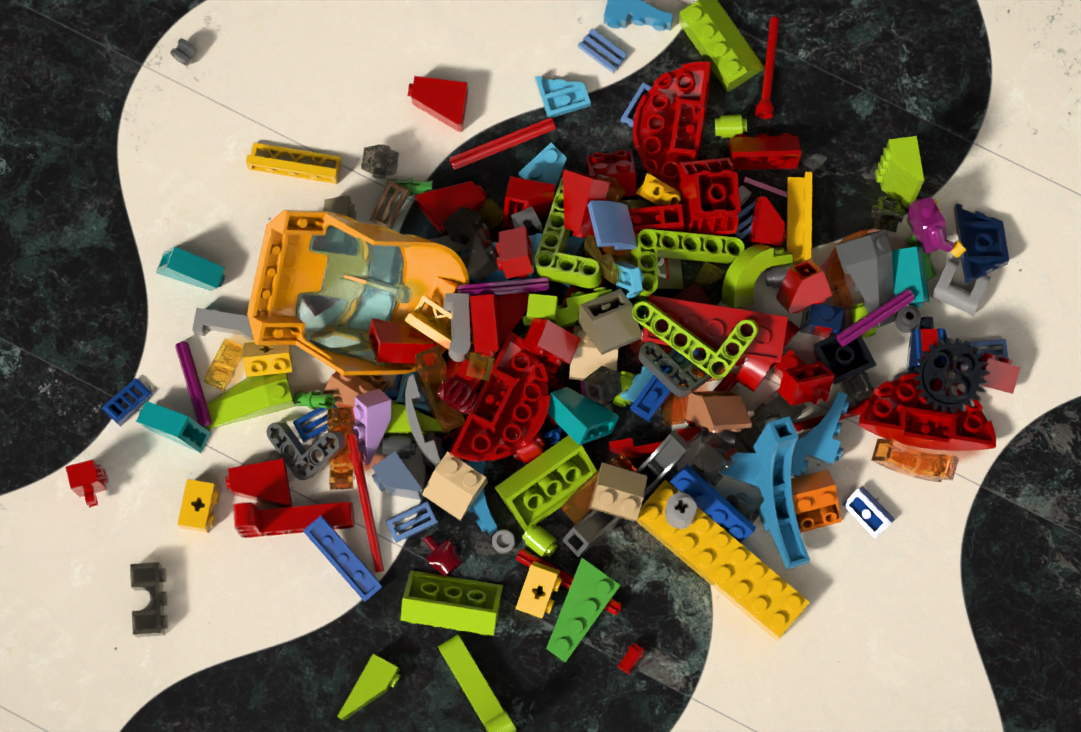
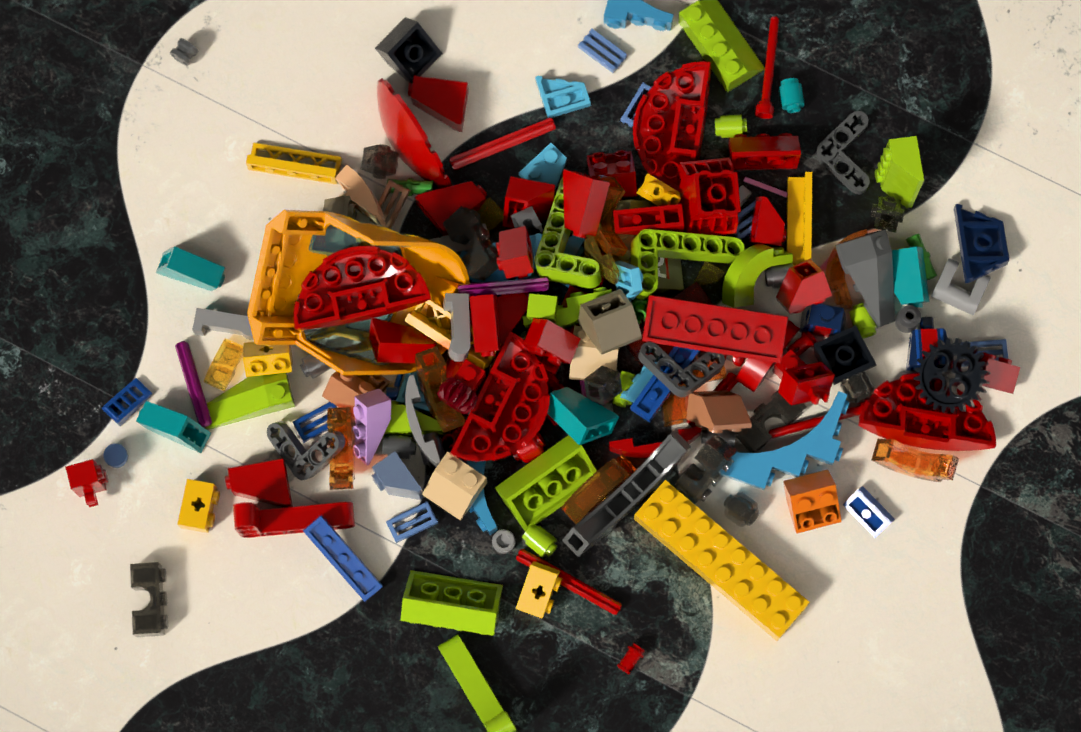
bright green pin [293,391,336,410] -> none
lime slope [338,654,401,721] -> none
red bar [347,433,384,573] -> none
dark red piece [423,534,463,577] -> none
clear yellow slope [466,352,495,381] -> none
blue hand [542,426,563,445] -> none
bright green wing [546,558,621,662] -> none
medium blue slope [588,201,638,250] -> none
tan slope [589,463,647,521] -> none
lime beam [632,301,759,379] -> none
light grey piece [665,493,697,529] -> none
blue plate [670,465,756,543] -> none
dark azure arch [753,416,810,570] -> none
magenta axle [836,289,915,346] -> none
magenta torso [907,197,967,258] -> none
none -> medium blue tile [103,444,128,468]
none -> red brick [294,246,431,330]
none -> flat silver brick [300,347,331,379]
none -> light nougat slope [335,165,386,227]
none -> black slope [375,17,443,83]
none -> red brick [377,78,452,189]
none -> teal brick [779,78,804,113]
none -> red pin [786,331,817,357]
none -> dark grey beam [816,111,870,195]

